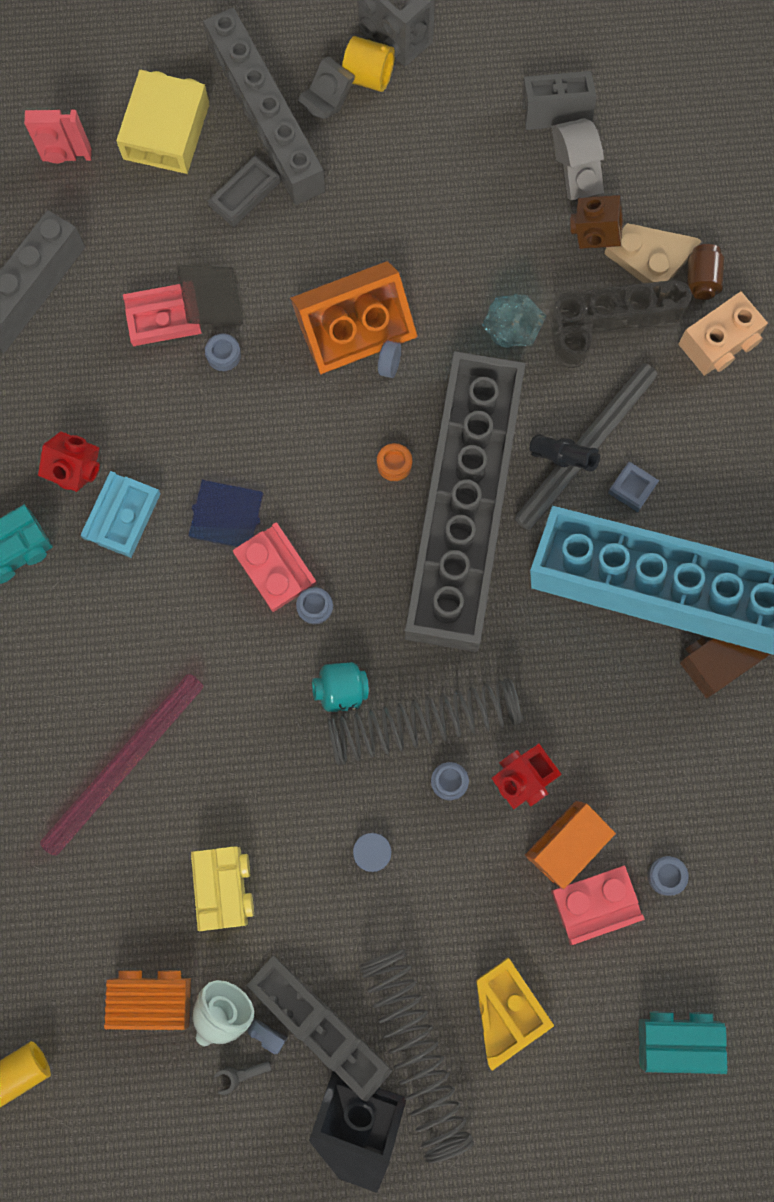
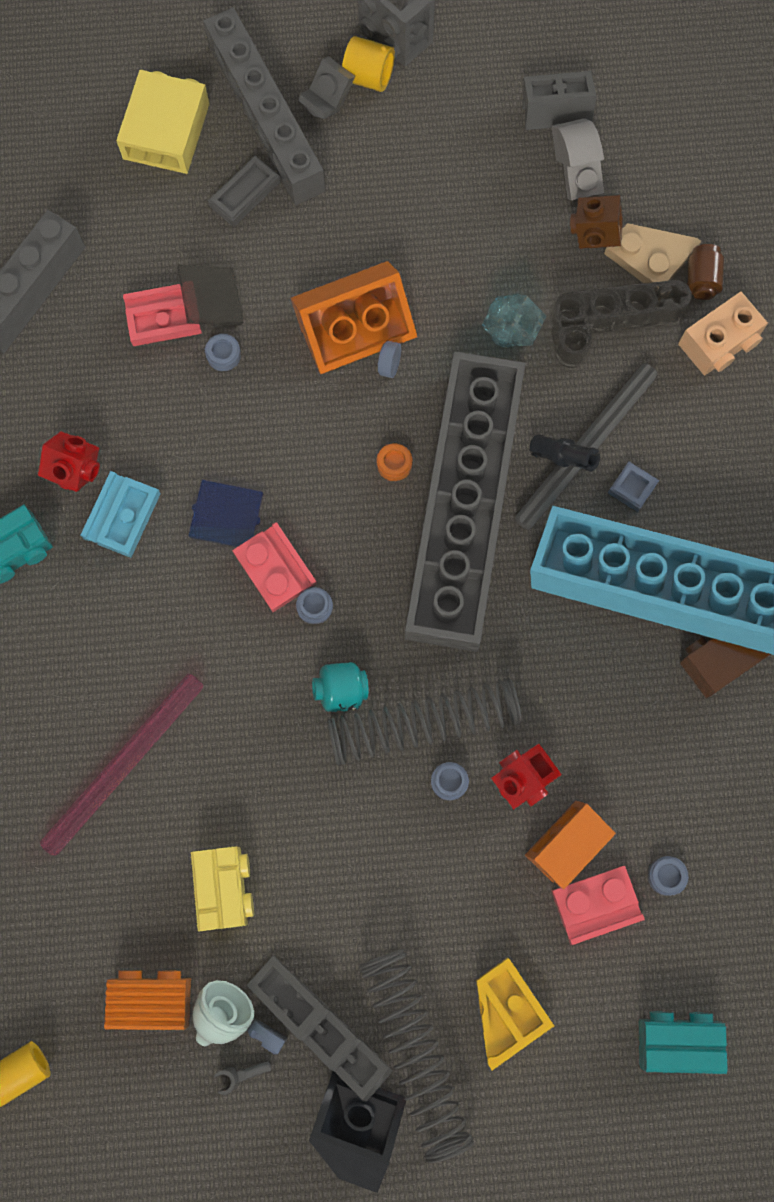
coral plate [24,110,92,164] -> none
sand blue tile [353,833,391,872] -> none

